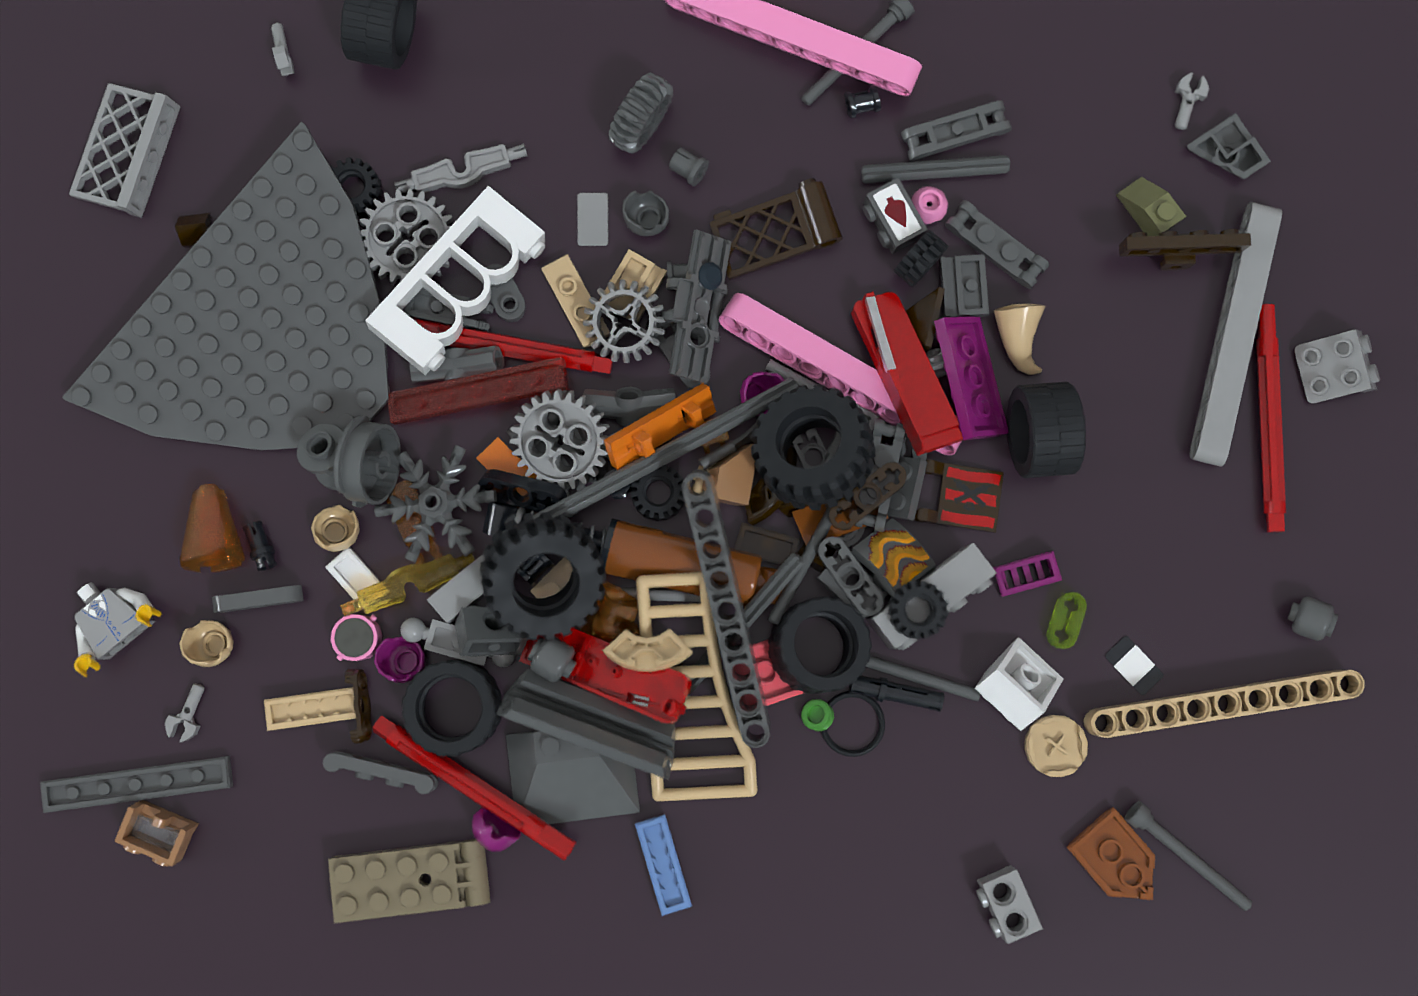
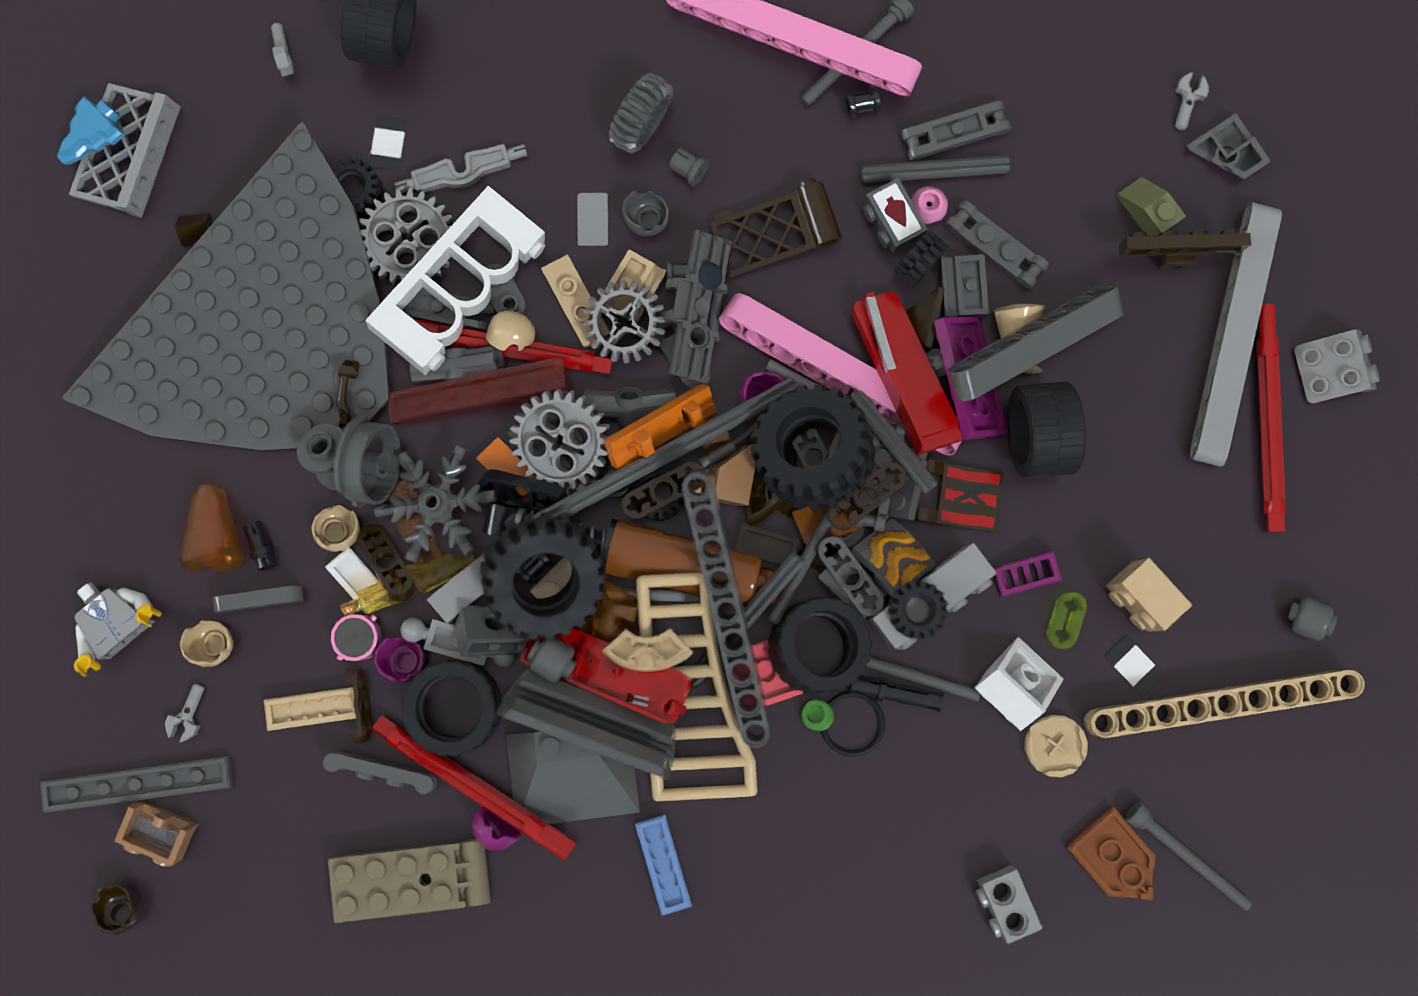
none -> dark azure rock [57,96,125,165]
none -> dark brown hair [90,883,141,935]
none -> dark brown piece [336,359,360,428]
none -> dark brown beam [357,524,415,602]
none -> sticker [369,115,407,171]
none -> tan hair [485,311,536,351]
none -> dark brown beam [622,462,705,520]
none -> dark grey axle [851,390,937,494]
none -> dark grey beam [948,283,1124,401]
none -> tan brick [1105,558,1192,631]

